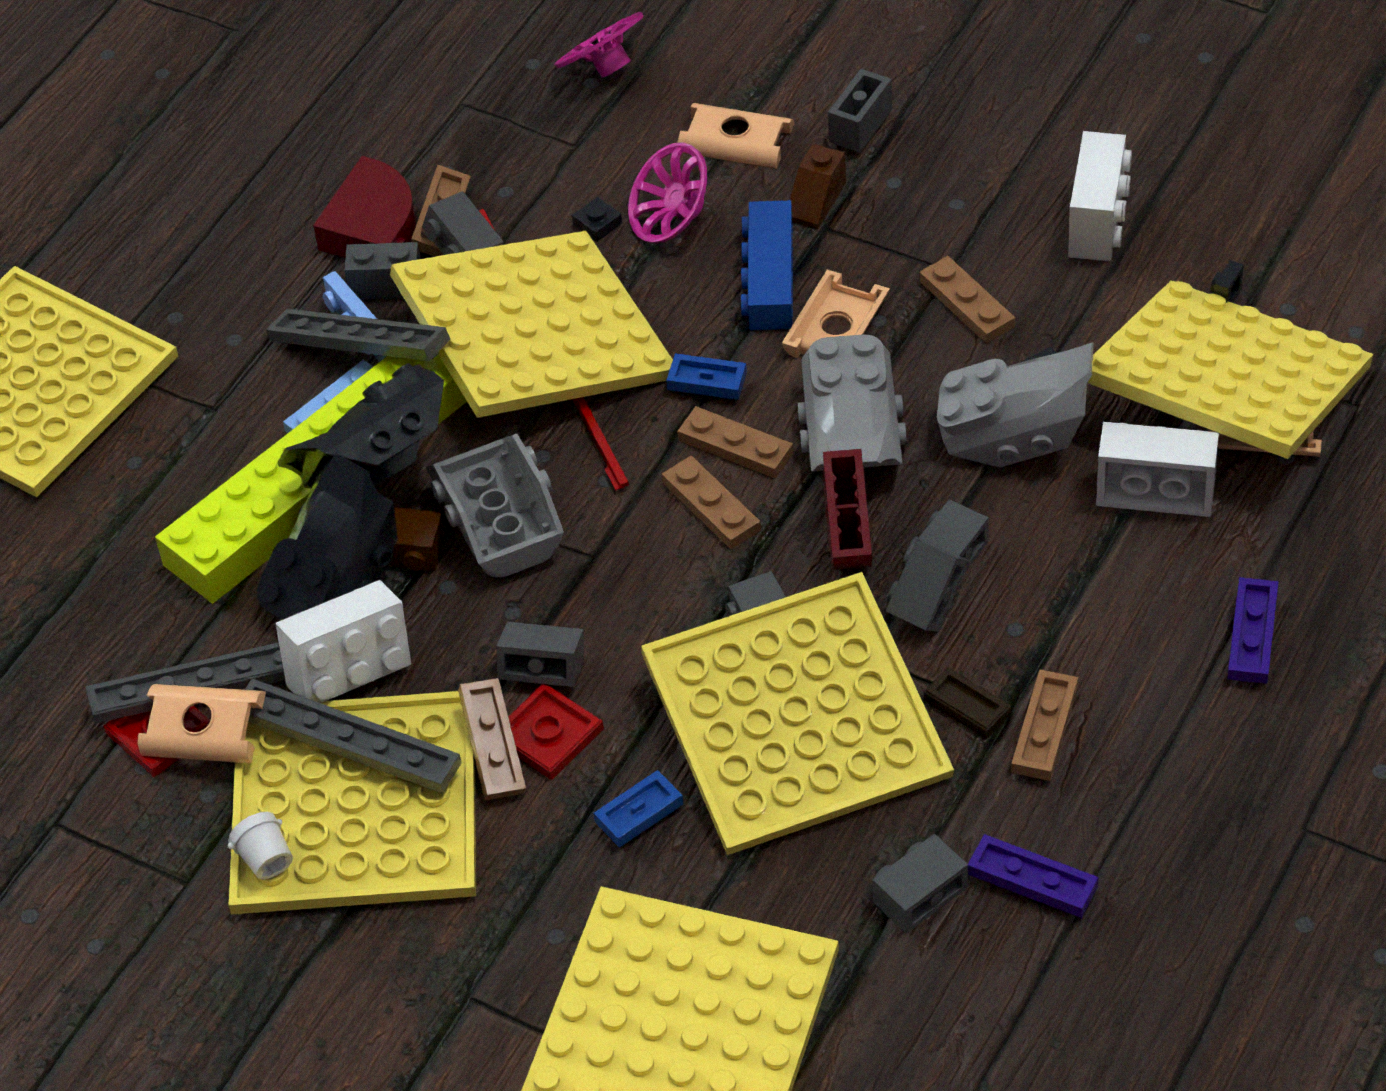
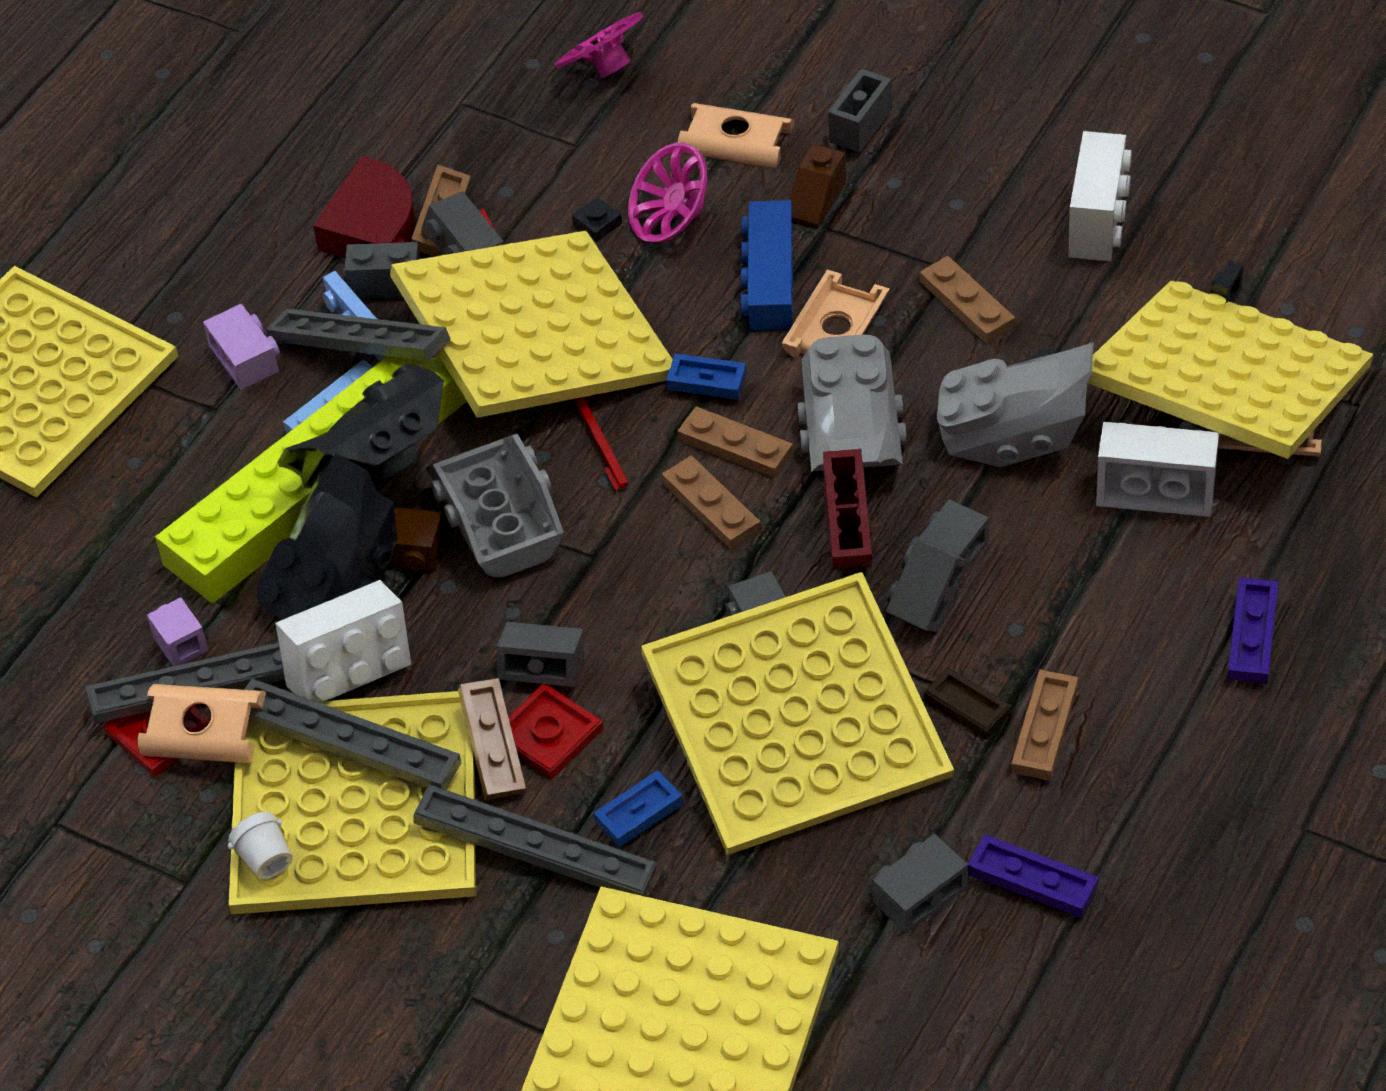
none -> lavender brick [147,597,209,666]
none -> lavender brick [203,304,280,390]
none -> dark grey tile [413,784,657,896]

